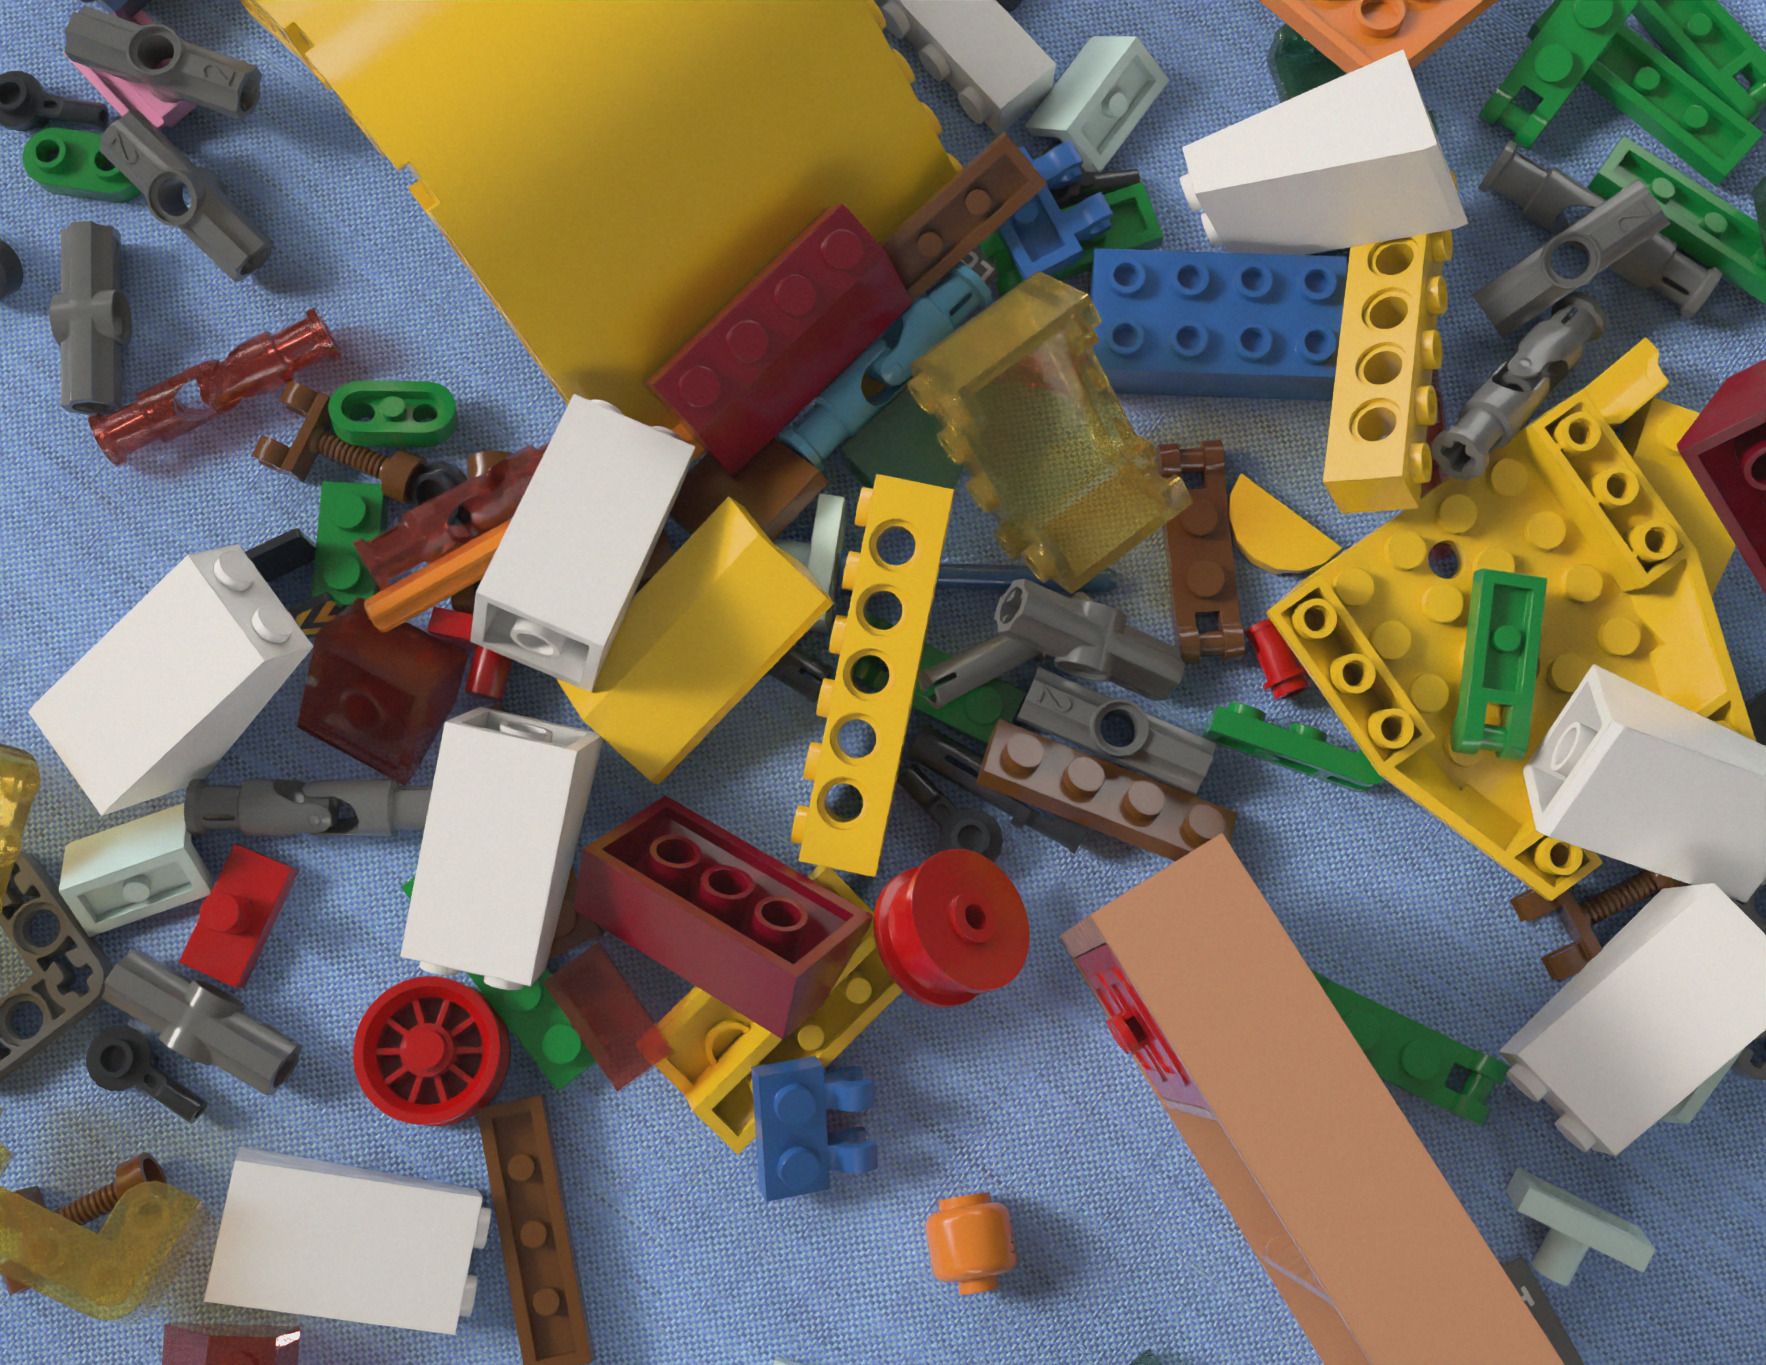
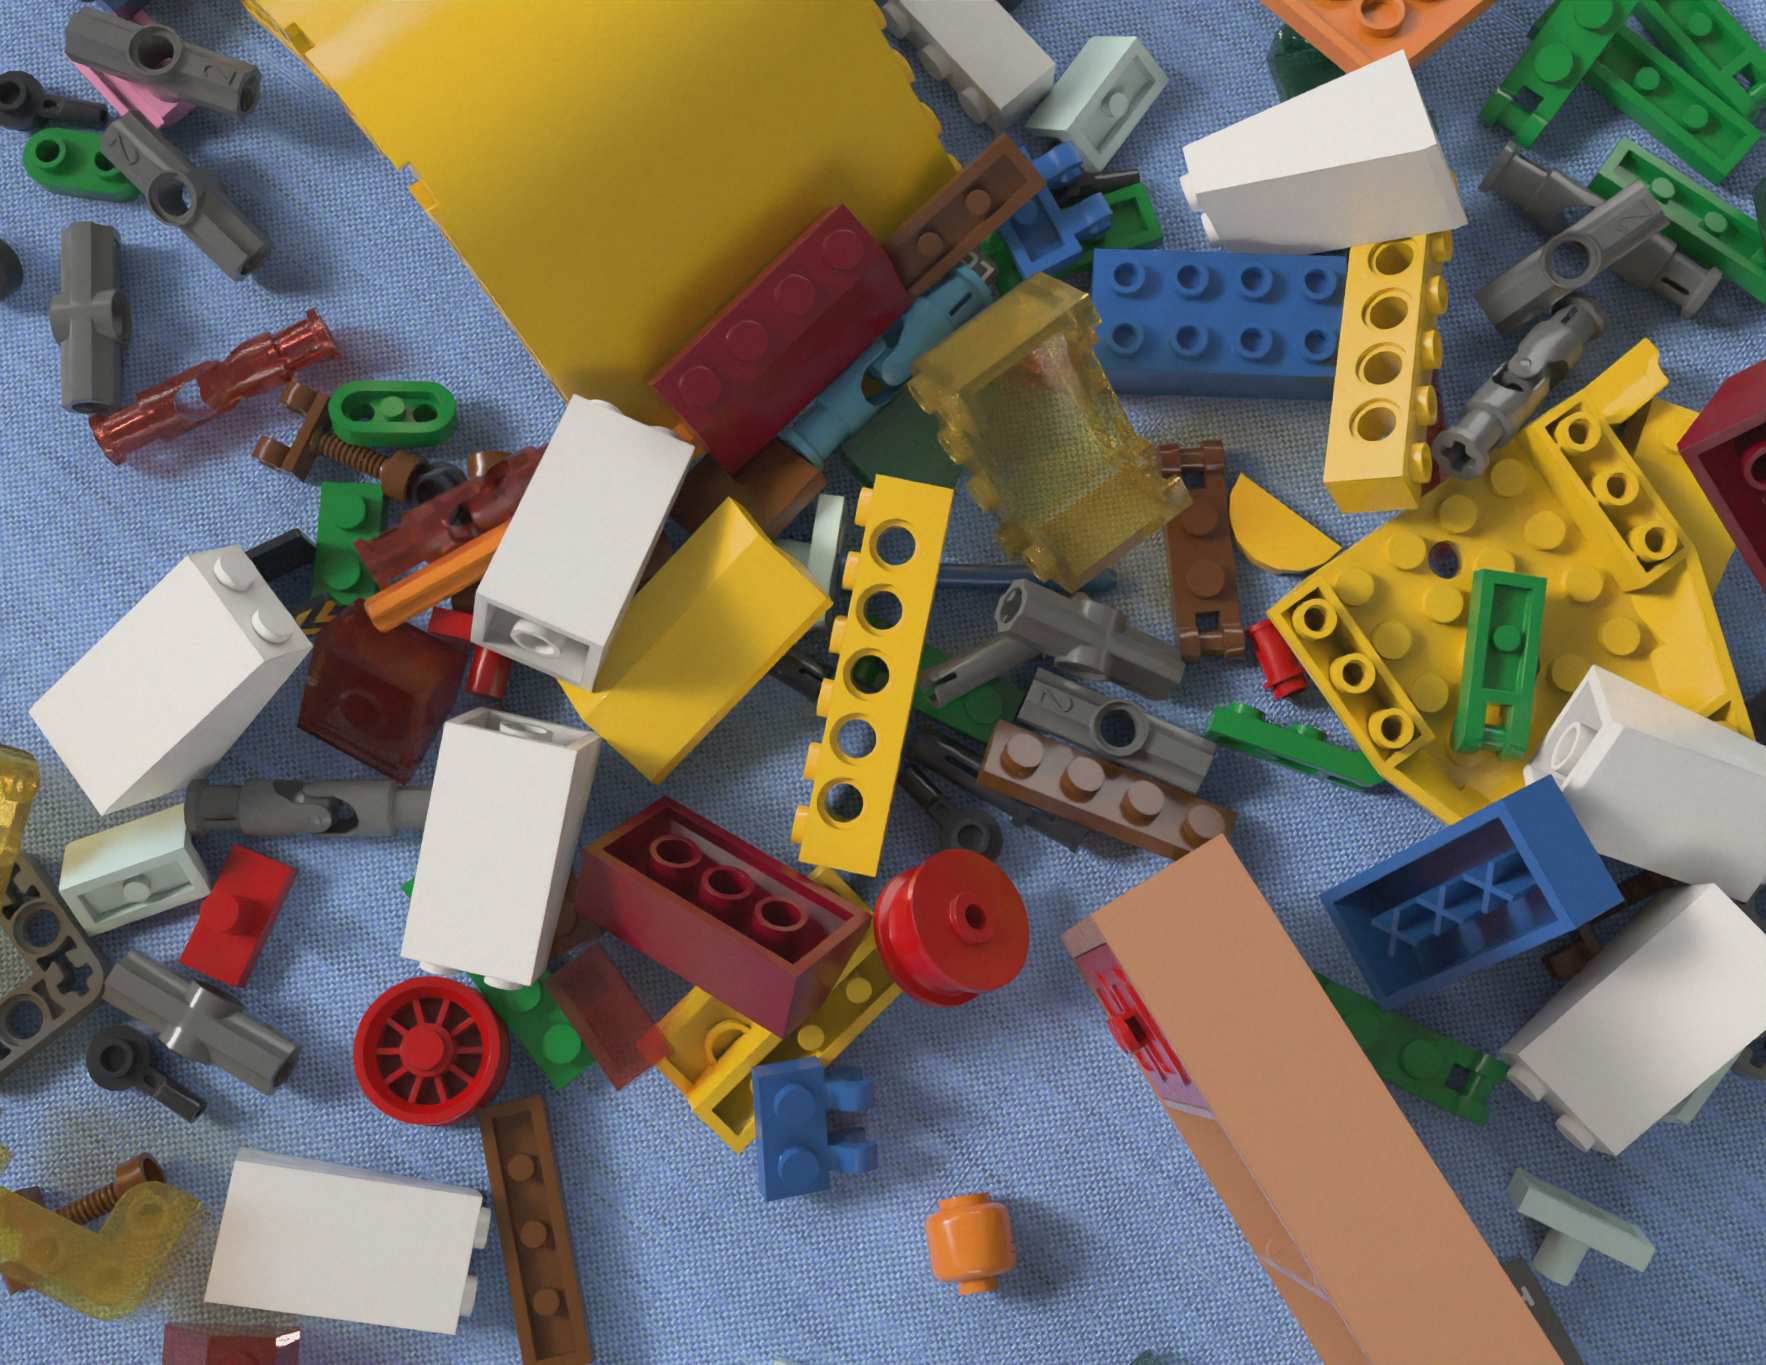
none -> blue brick [1318,774,1624,1013]

